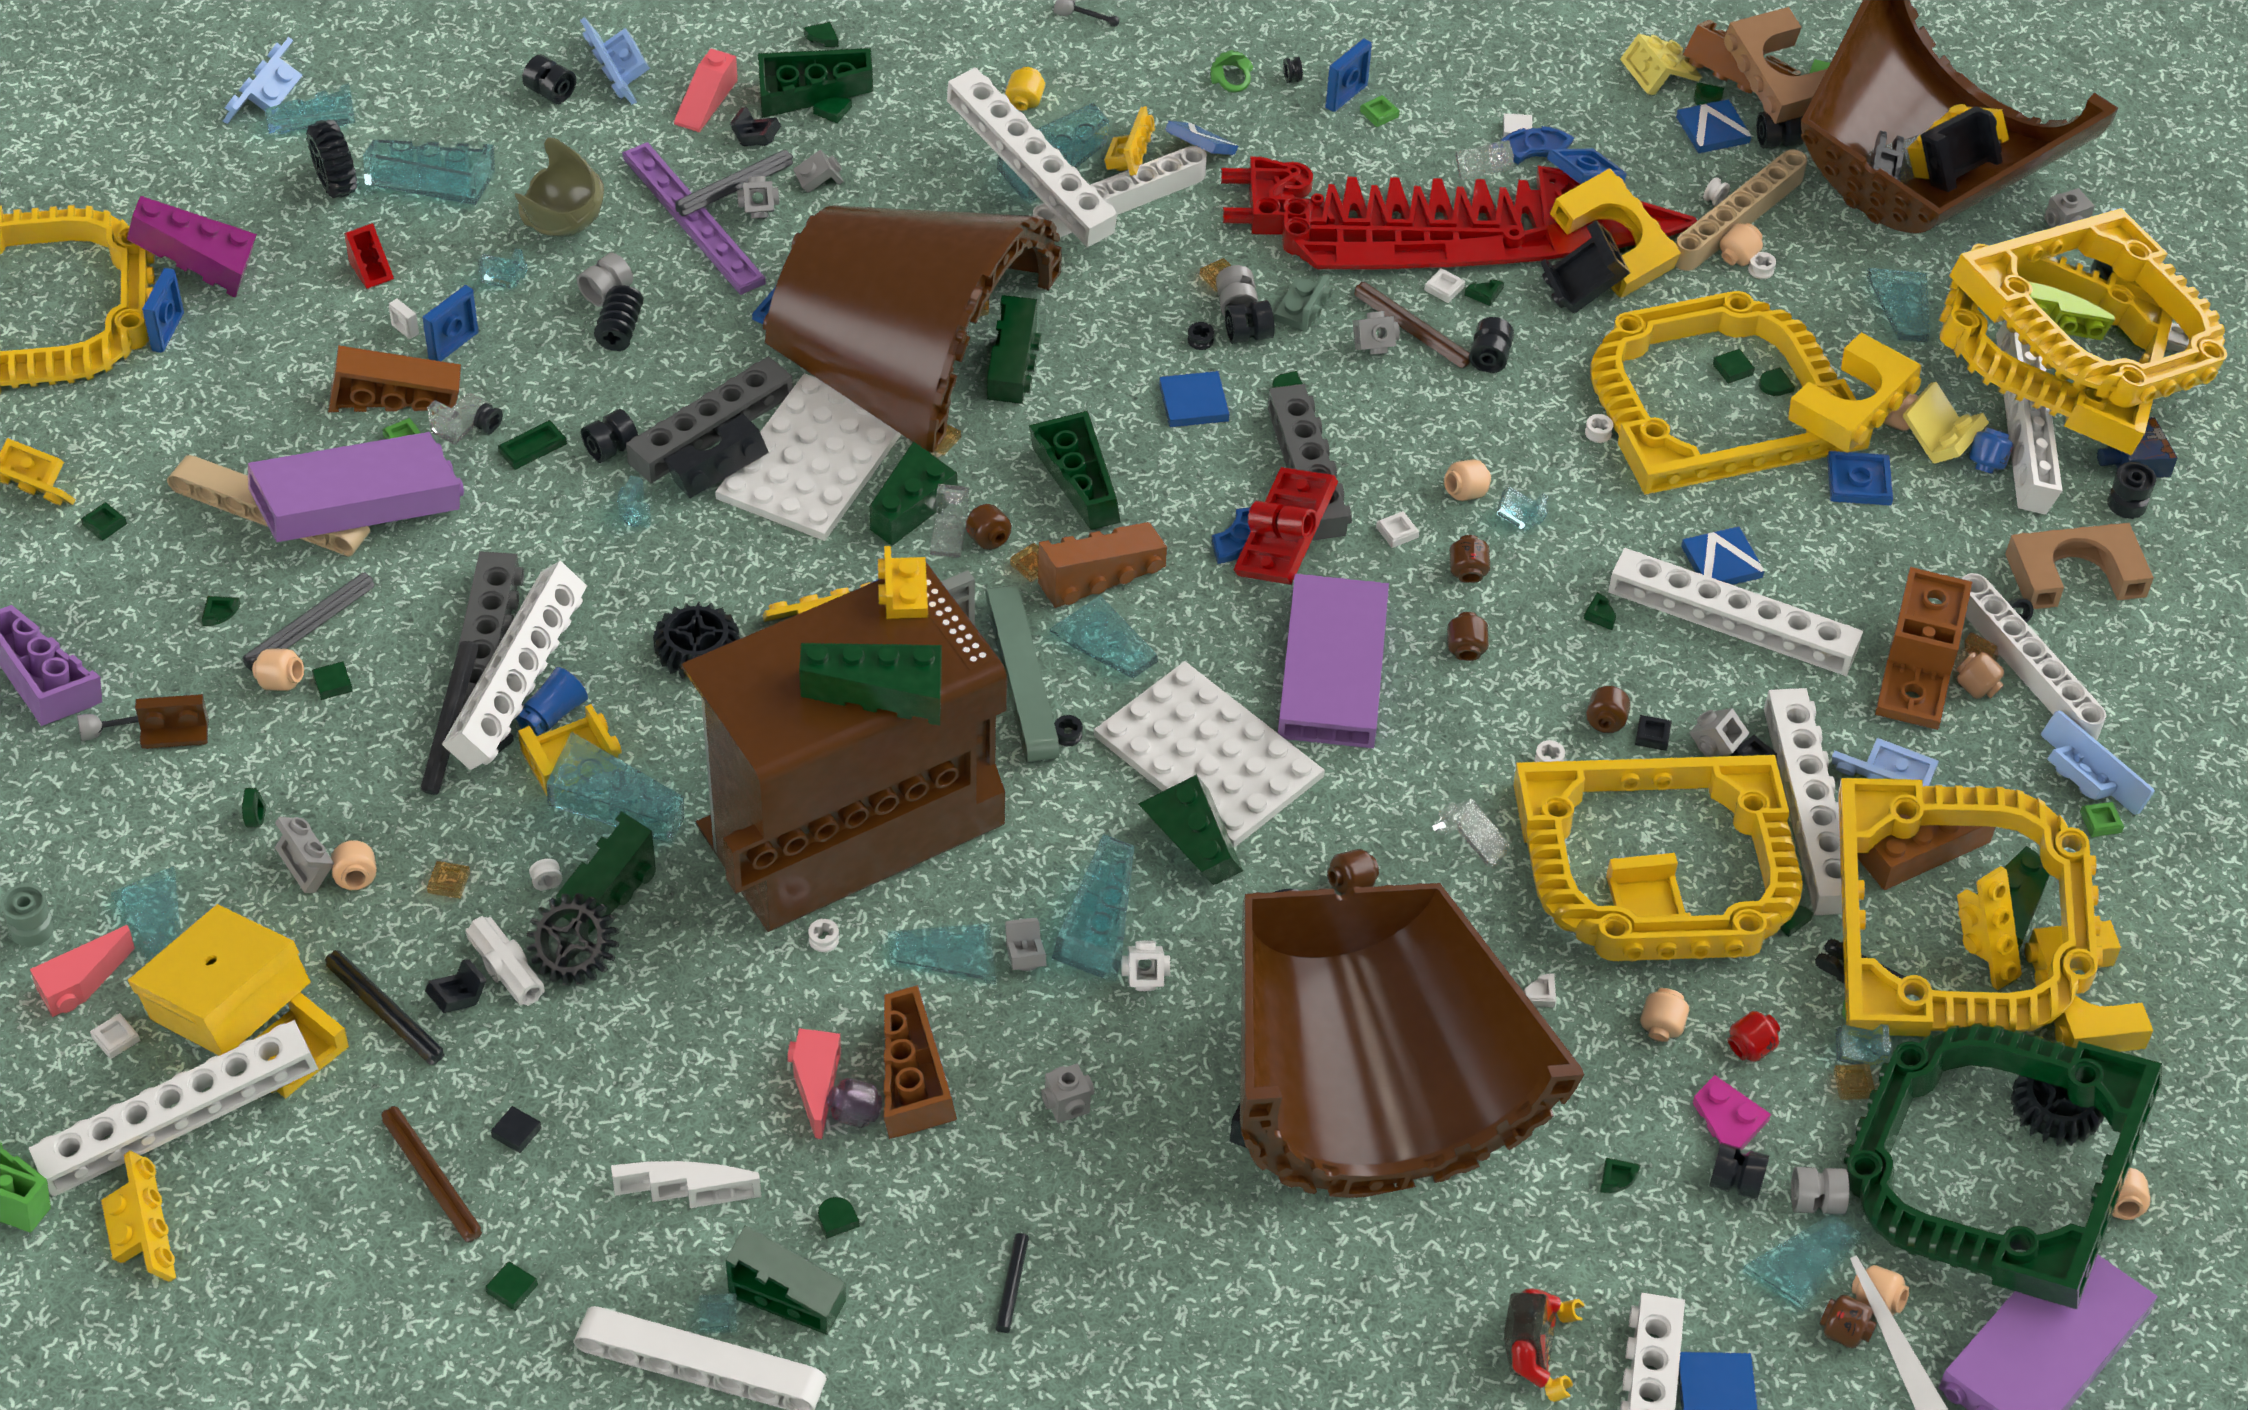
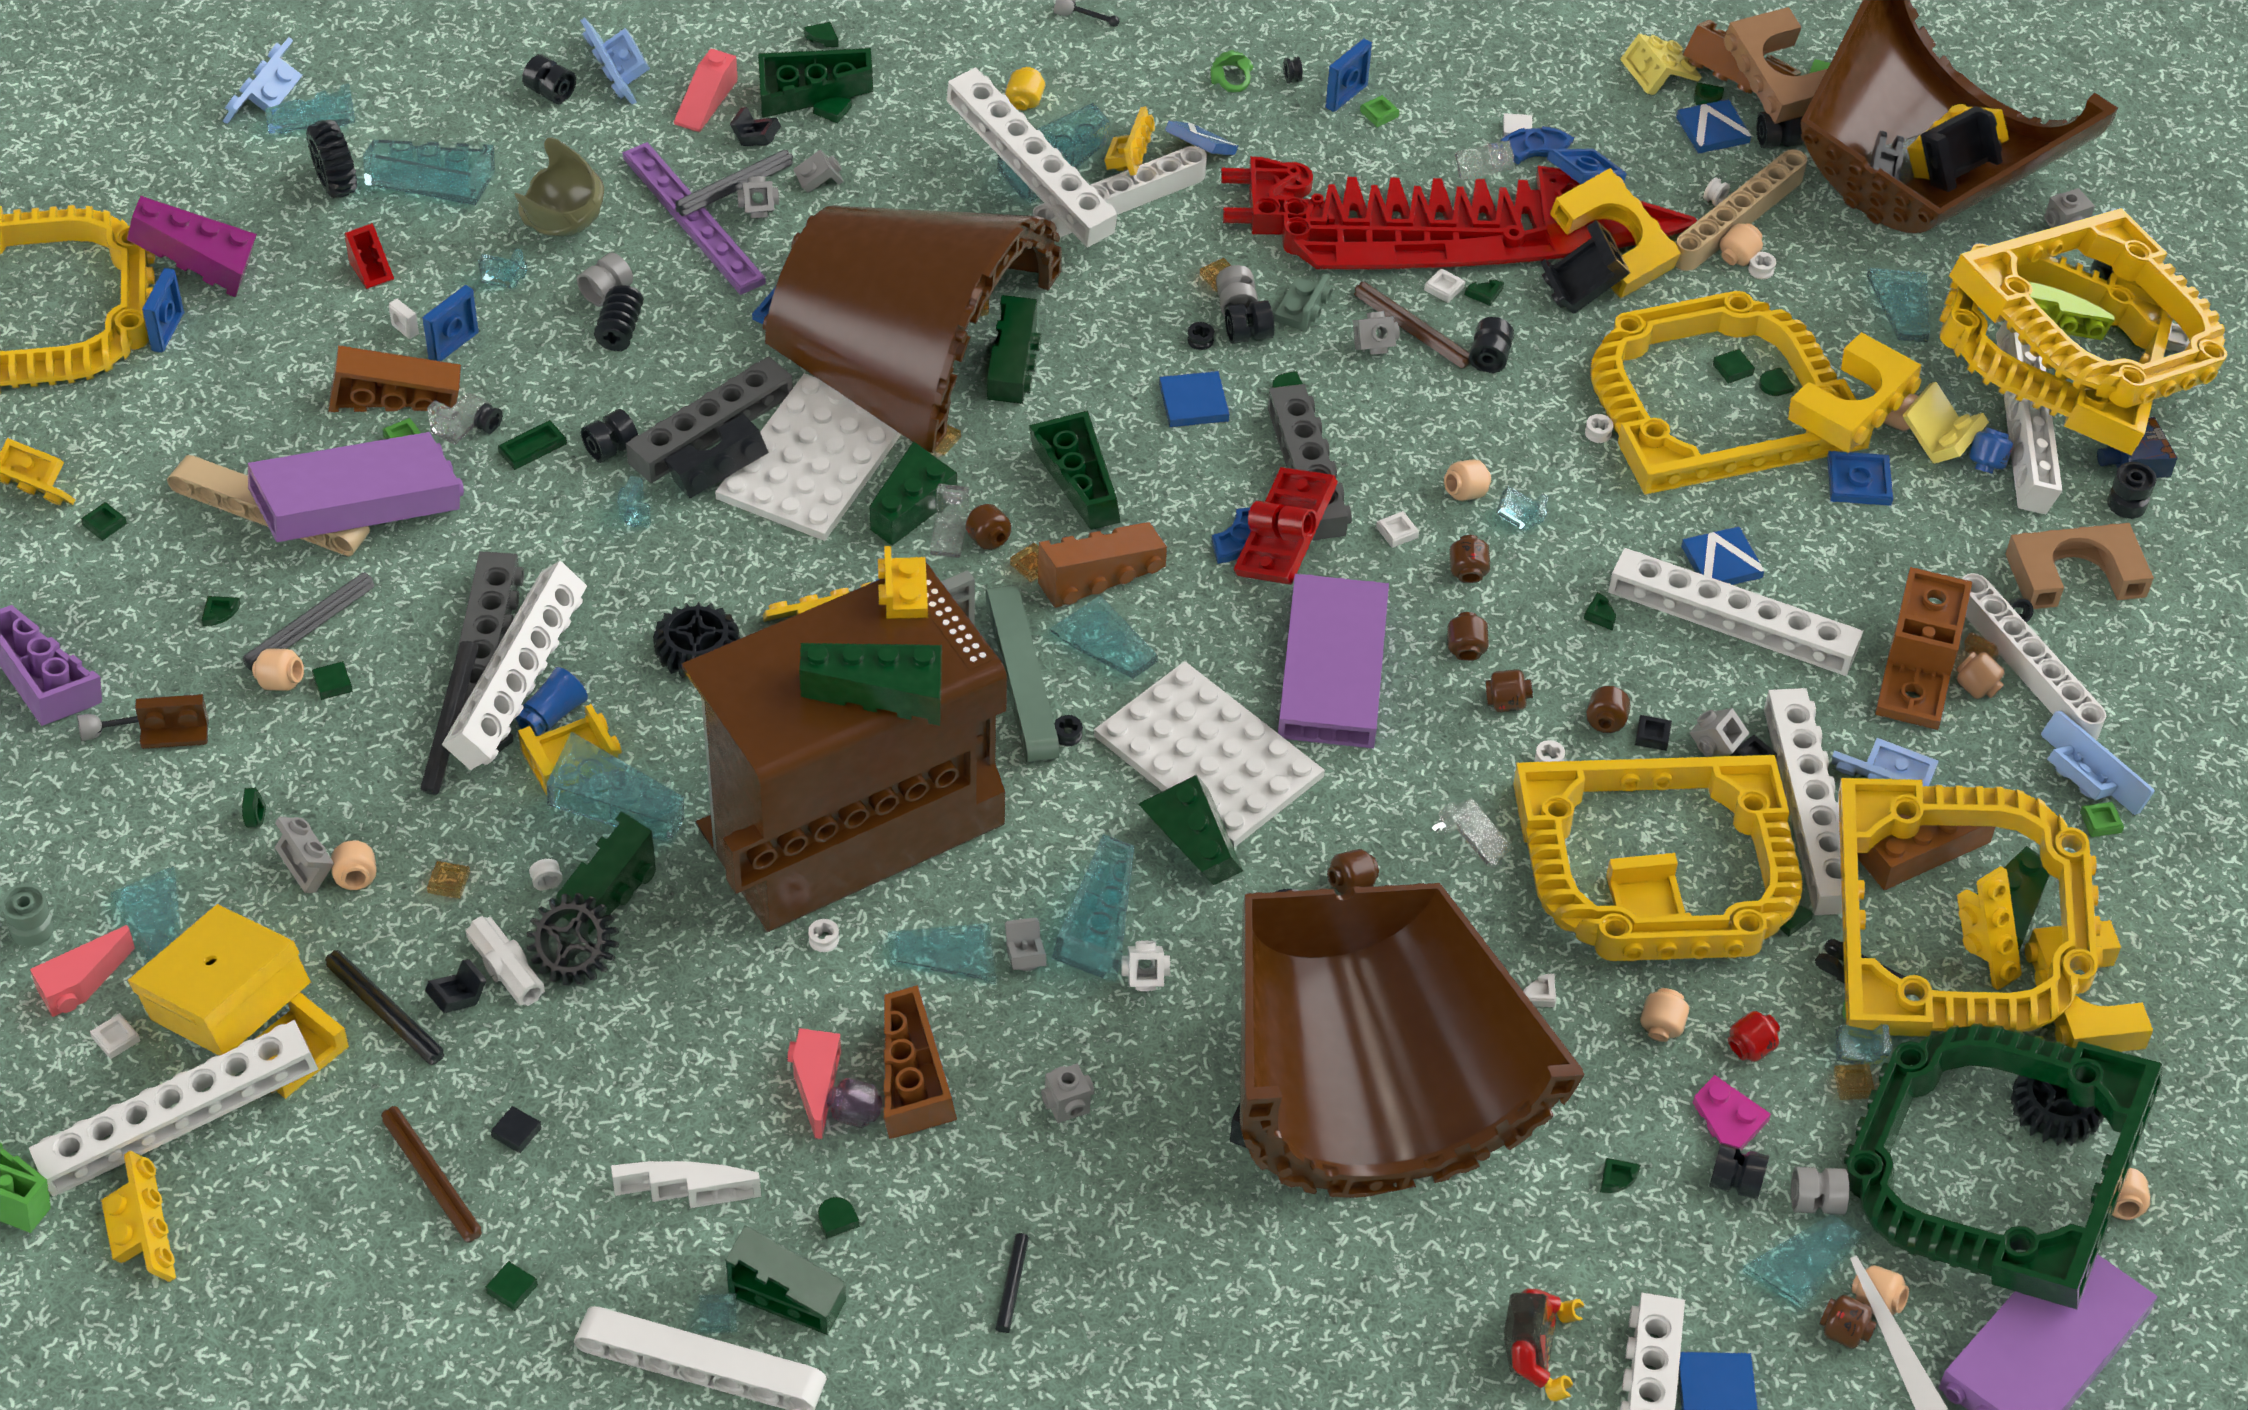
none -> reddish brown head [1486,669,1533,712]

